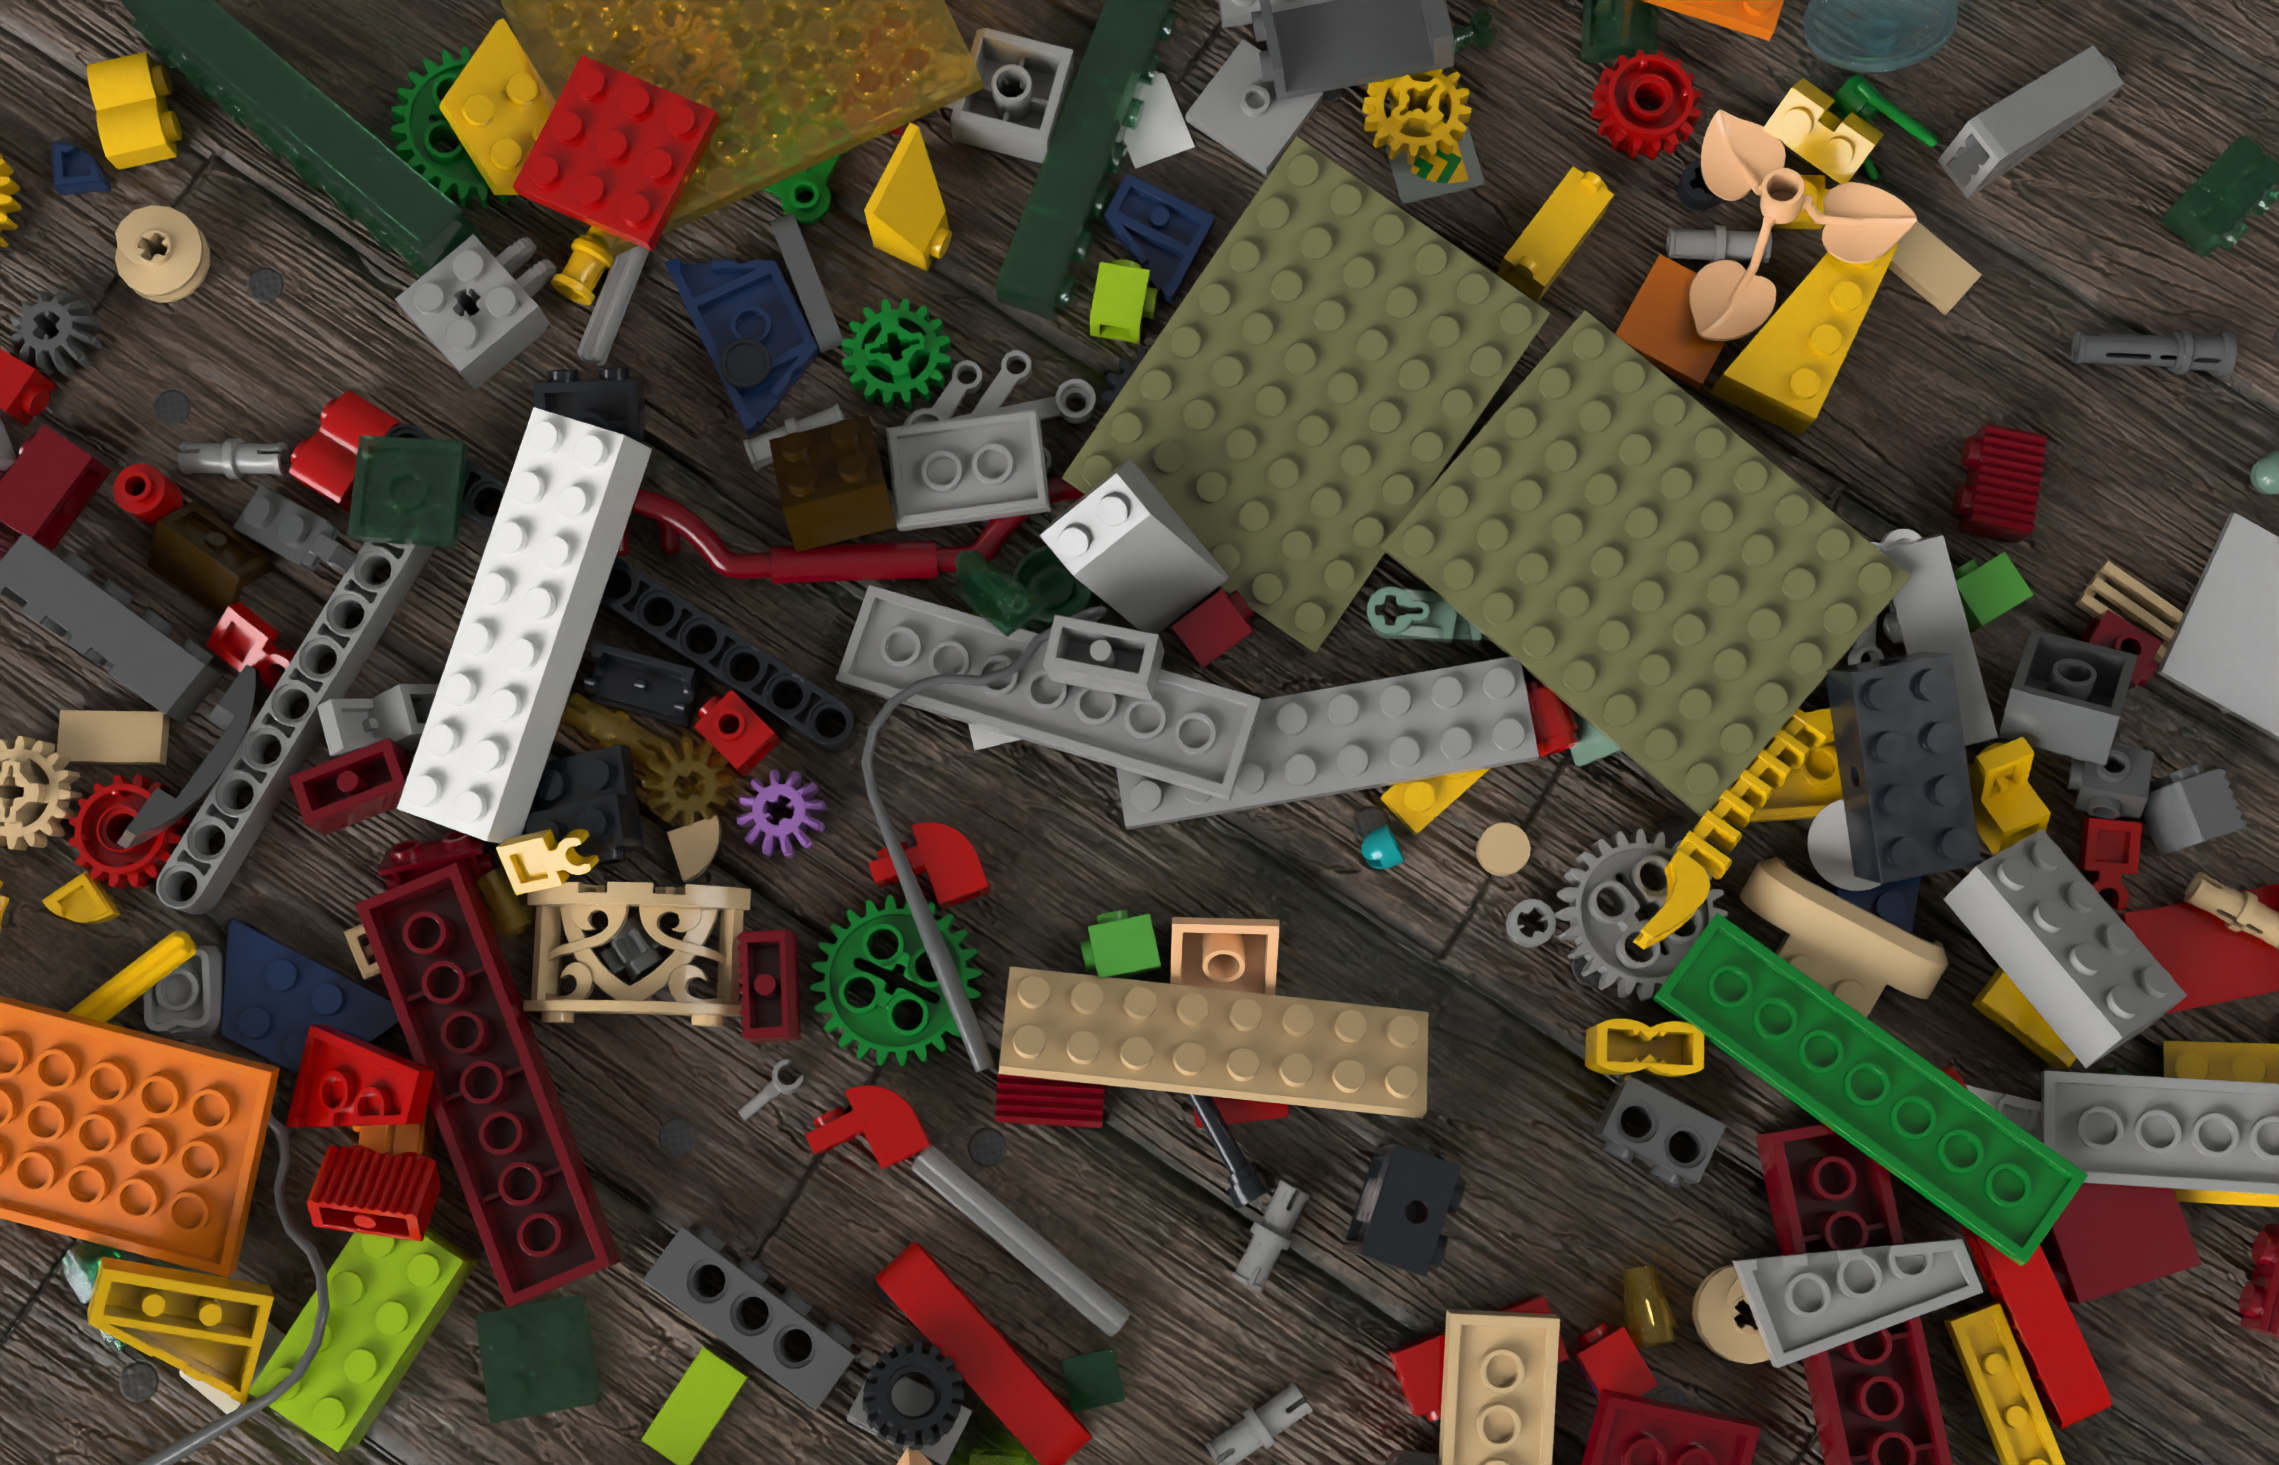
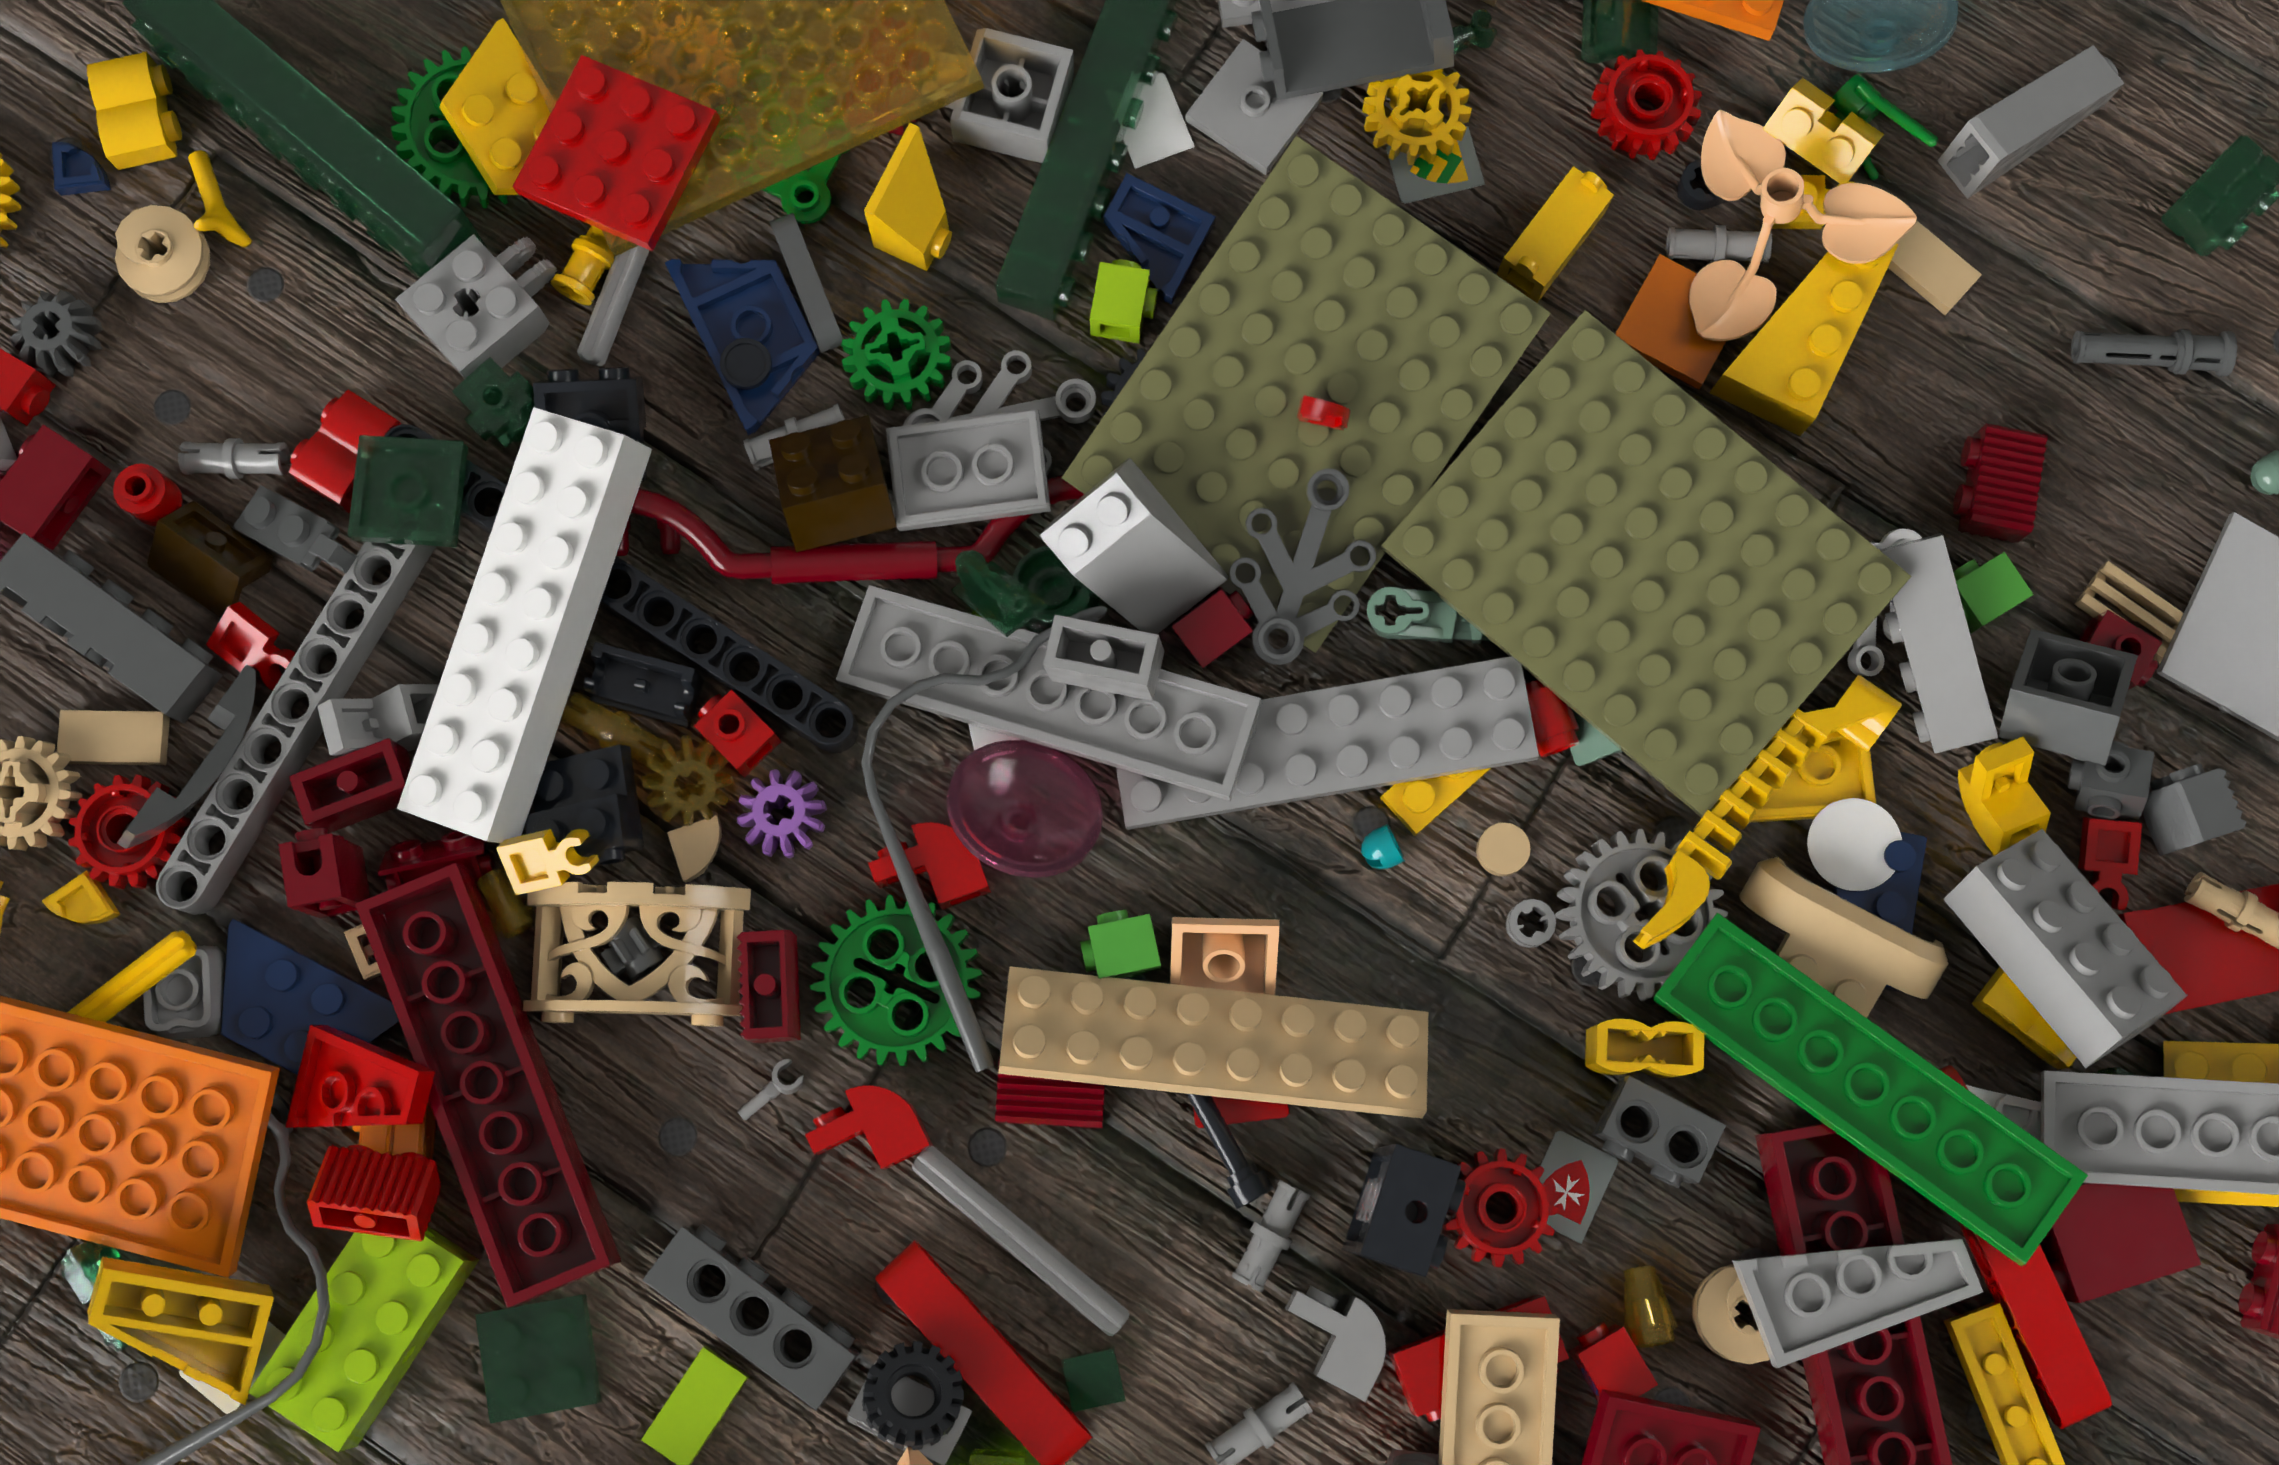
black brick [1825,652,1981,884] -> none
none -> yellow piece [188,150,252,247]
none -> dark red brick [278,828,370,919]
none -> clear green brick [452,357,535,448]
none -> clear pink dish [947,740,1103,878]
none -> dark grey plant [1229,469,1376,665]
none -> light grey brick [1285,1285,1386,1402]
none -> red tile [1297,395,1351,431]
none -> red gear [1443,1148,1559,1267]
none -> light grey sticker [1539,1131,1618,1244]

